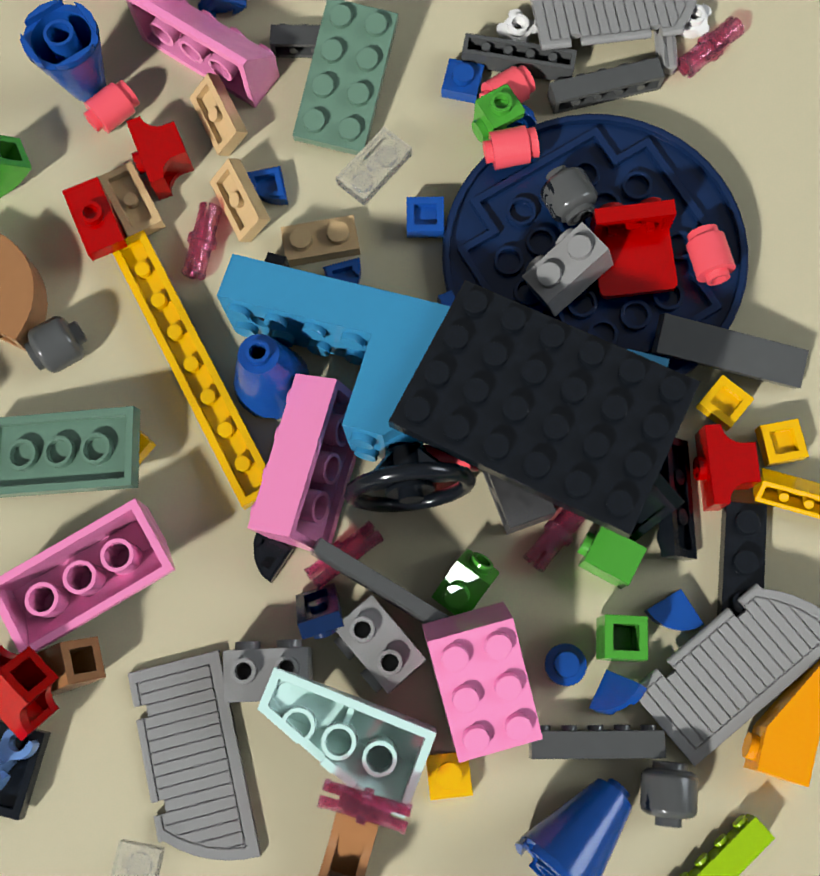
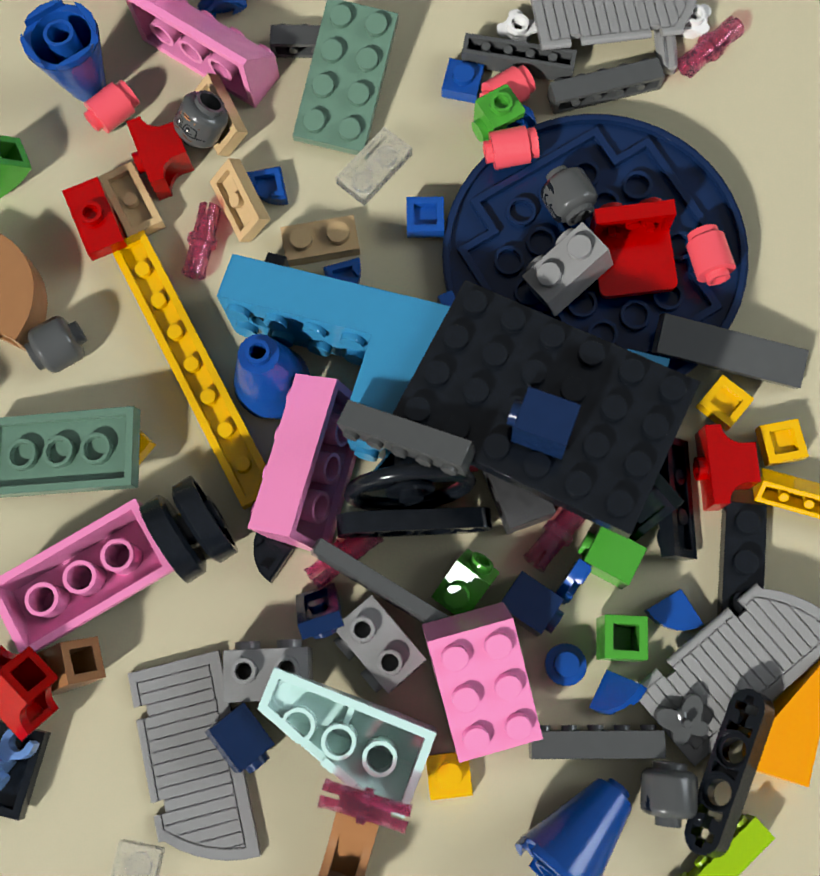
none -> black wheel [139,475,238,583]
none -> dark grey head [173,90,229,148]
none -> dark blue brick [205,702,275,774]
none -> black beam [336,507,493,539]
none -> dark grey piece [337,400,476,476]
none -> dark blue brick [501,571,564,637]
none -> dark blue brick [507,387,581,460]
none -> blue tile [555,558,592,605]
none -> dark grey piece [654,693,708,746]
none -> black beam [684,688,775,858]

